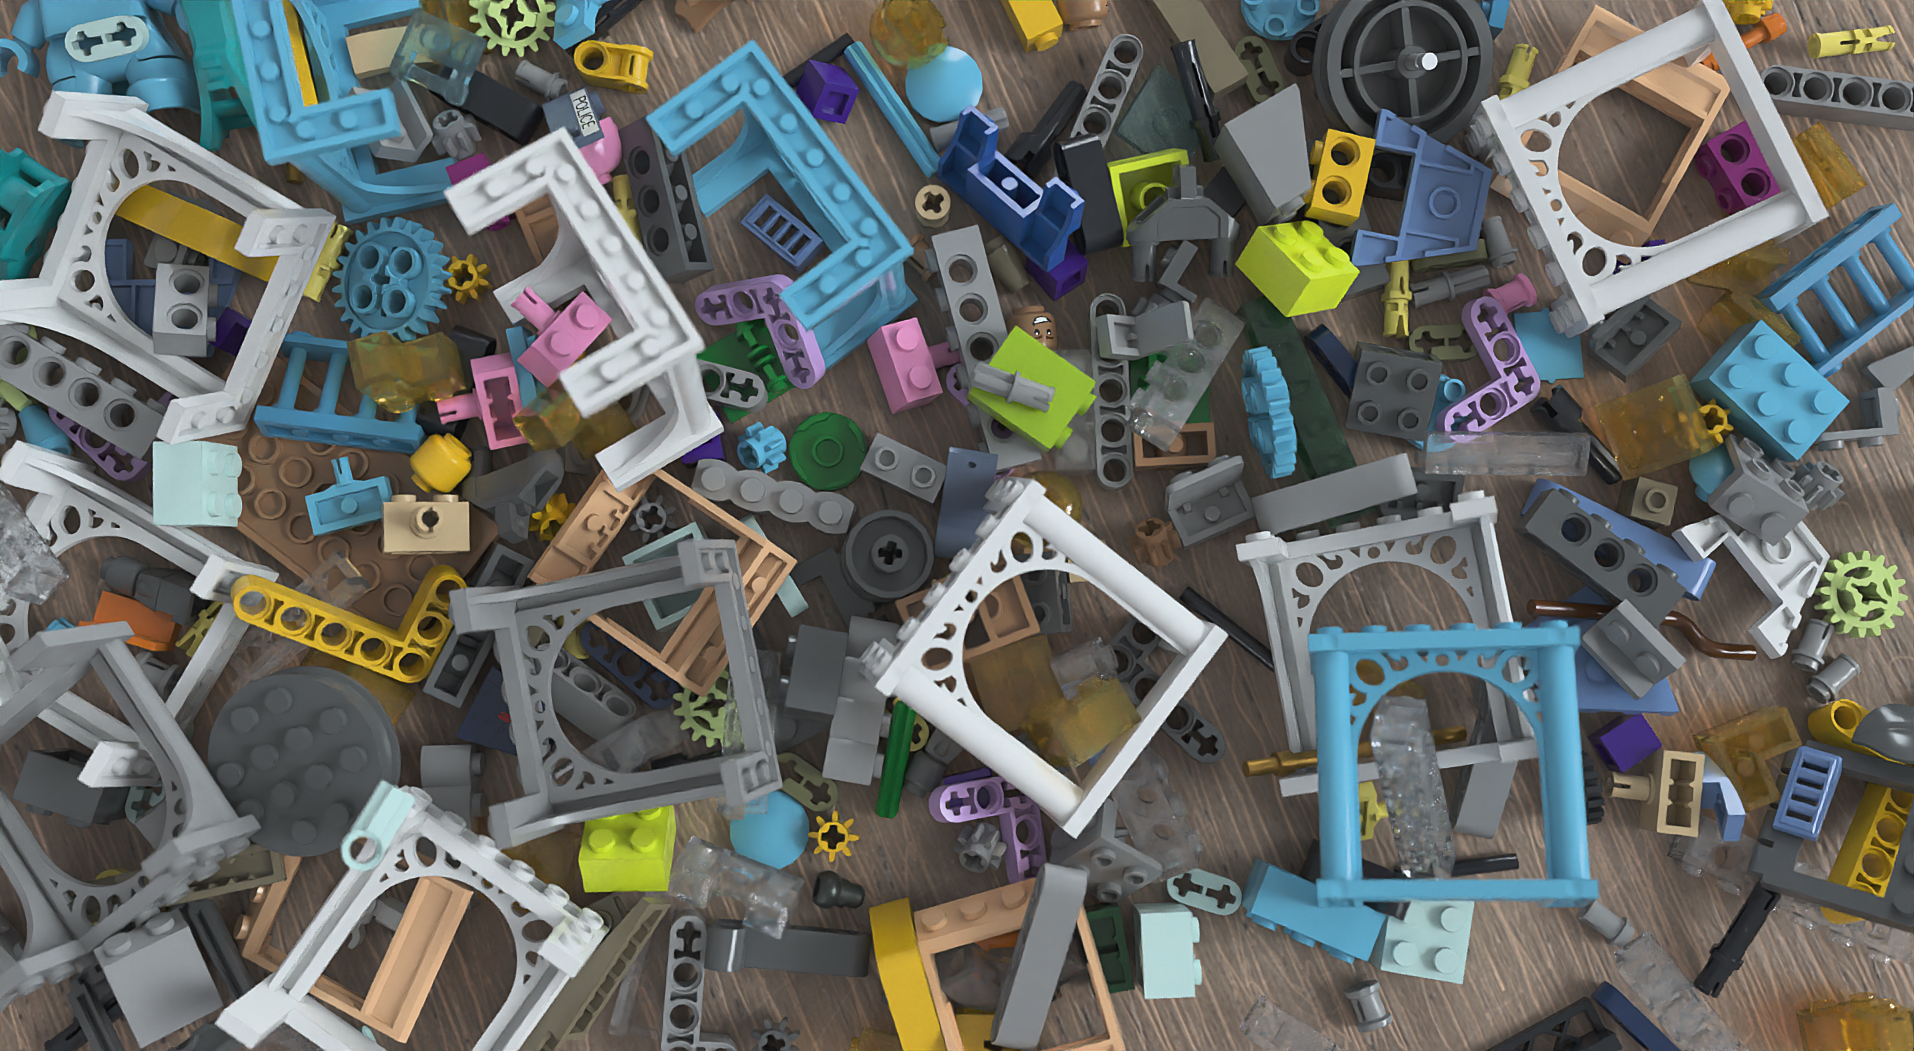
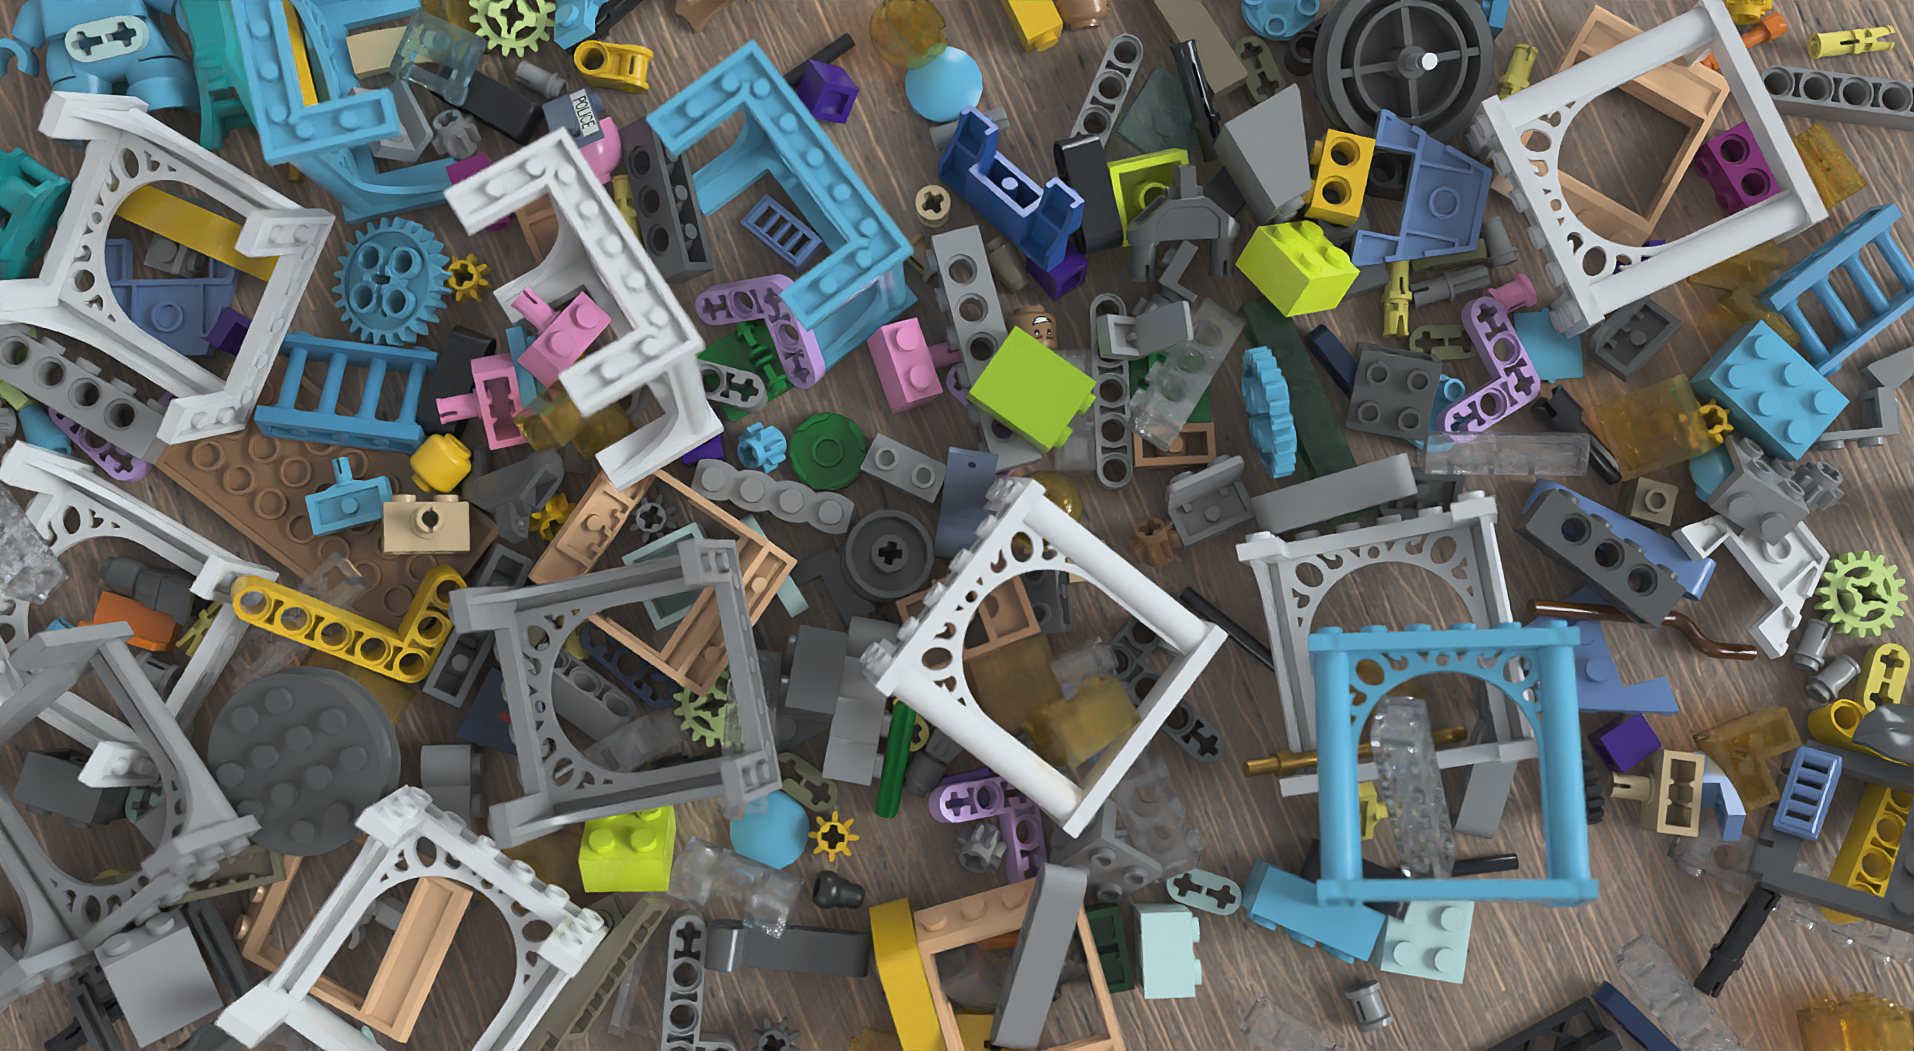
light grey brick [152,263,218,357] -> none
light aqua brick [153,441,242,527] -> none
light yellow pin [303,222,354,302] -> none
light aqua piece [341,780,416,871] -> none
clear yellow brick [346,330,466,413] -> none
medium azure axle [844,41,940,178] -> none
light grey axle [970,362,1055,413] -> none
black piece [1004,80,1088,182] -> none
light grey pin [1578,900,1635,948] -> none
light grey bracket [1580,599,1686,700] -> none
none -> light yellow beam [1854,643,1910,712]

